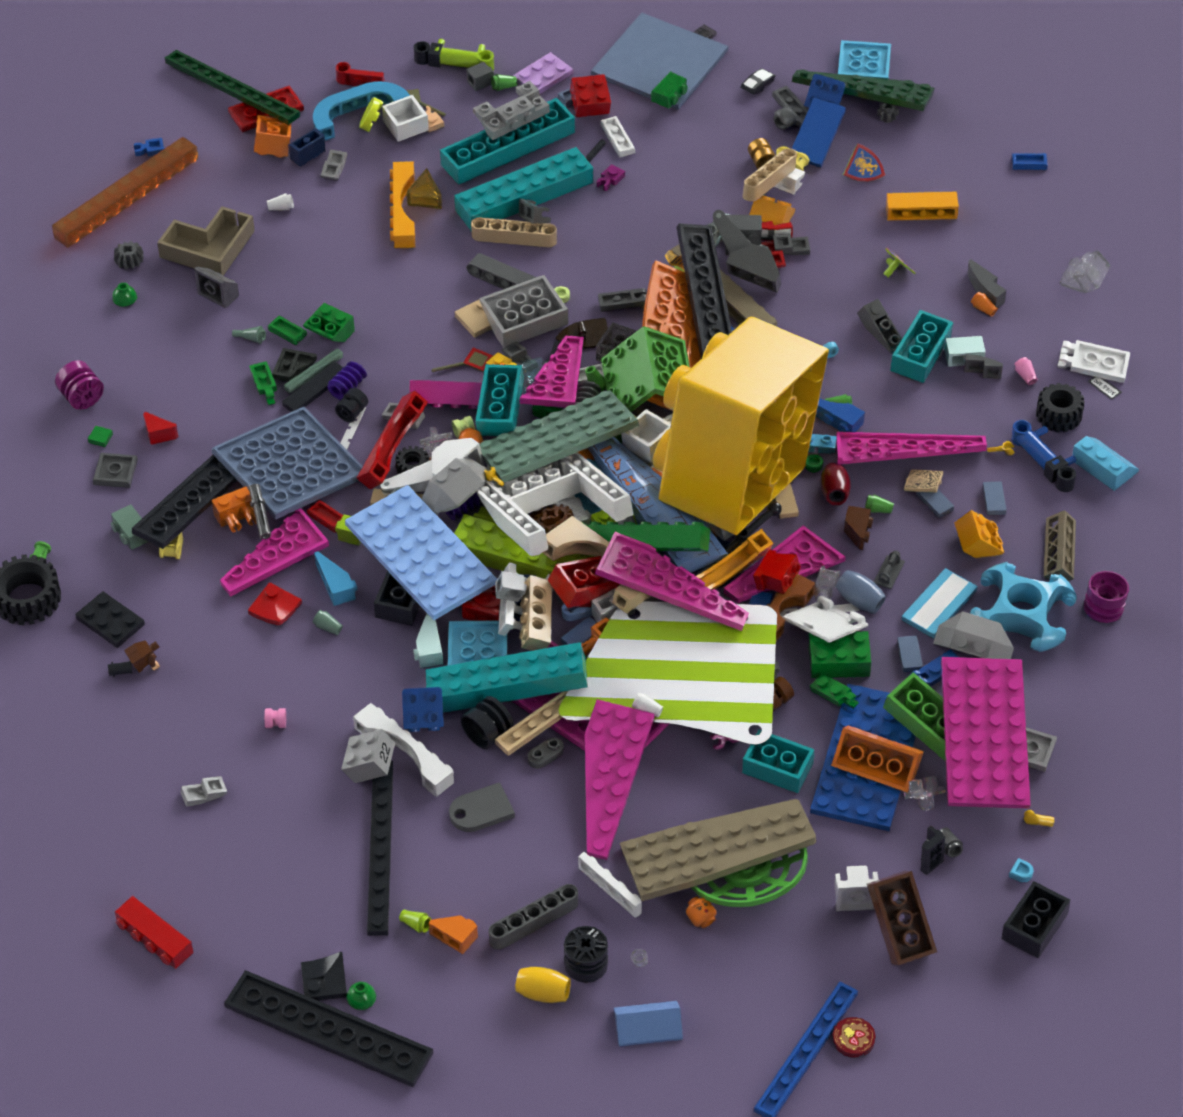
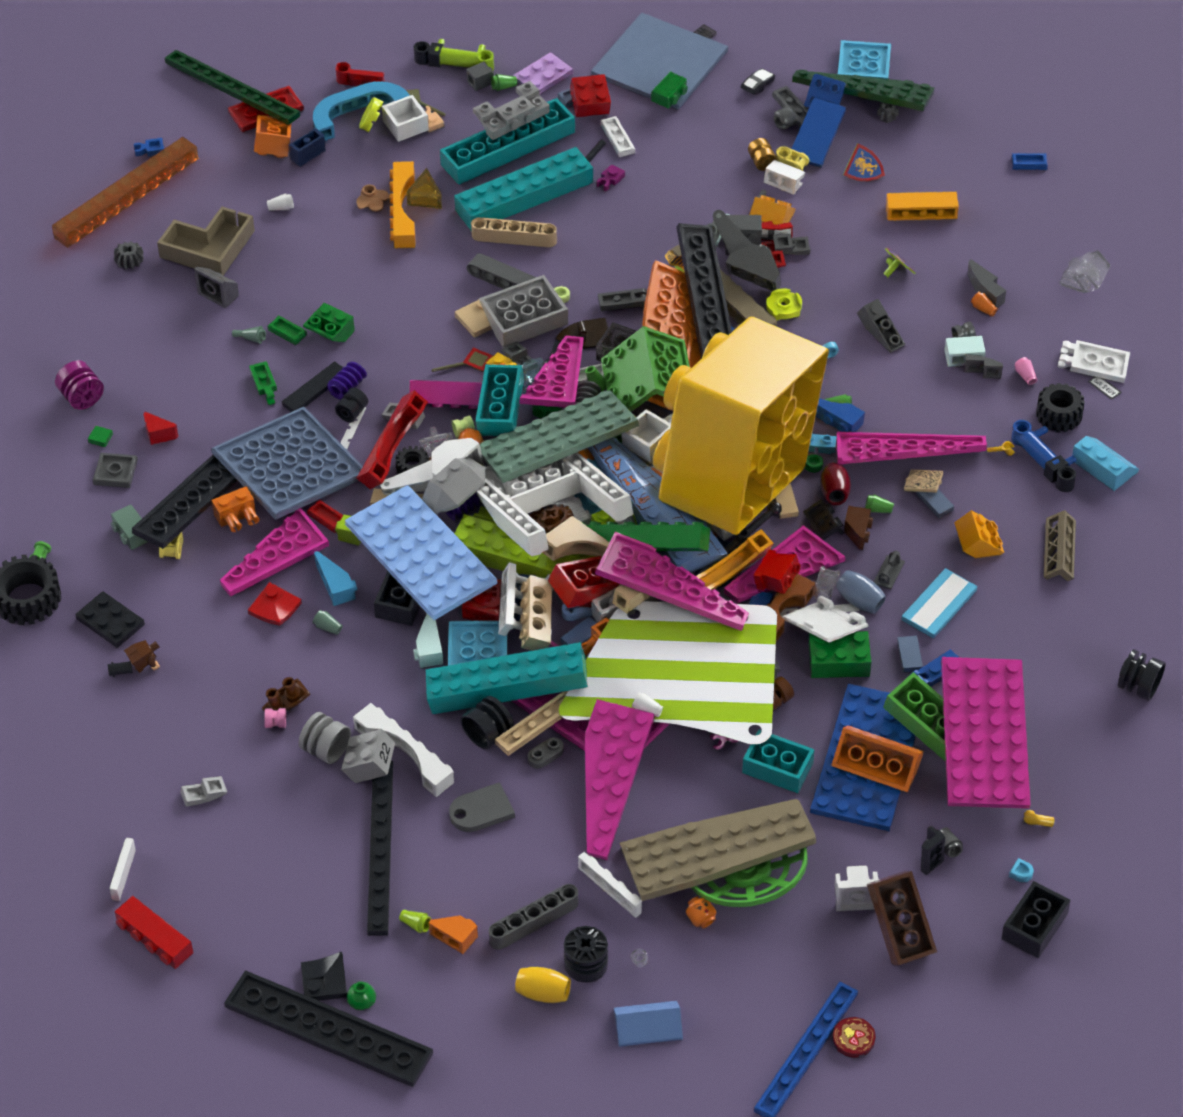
green brick [112,282,137,307] -> none
dark grey pin [248,484,272,539] -> none
pearl dark grey wing [272,348,317,382] -> none
sand green axle [284,349,343,393] -> none
light grey slope [321,149,348,180] -> none
blue bracket [402,687,444,732] -> none
yellow hand [484,467,504,486] -> none
light grey brick [495,571,527,602] -> none
dark grey hinge [518,199,551,224] -> none
tan beam [743,149,797,201] -> none
green plate [809,673,859,708] -> none
teal brick [890,310,954,383] -> none
clear hips [904,776,946,811] -> none
light grey wedge [933,611,1014,659] -> none
medium azure piece [970,561,1077,652] -> none
sand blue tile [982,481,1007,515] -> none
light grey plate [1026,728,1057,772] -> none
magenta wheel [1083,571,1129,623] -> none
none -> white tile [109,838,136,901]
none -> reddish brown connector [262,677,311,712]
none -> light grey wheel [299,712,351,764]
none -> medium nougat plate [356,184,390,212]
none -> neon yellow plate [766,288,802,320]
none -> black bracket [803,499,844,540]
none -> dark grey wheel [951,321,976,338]
none -> black wheel [1117,649,1166,700]

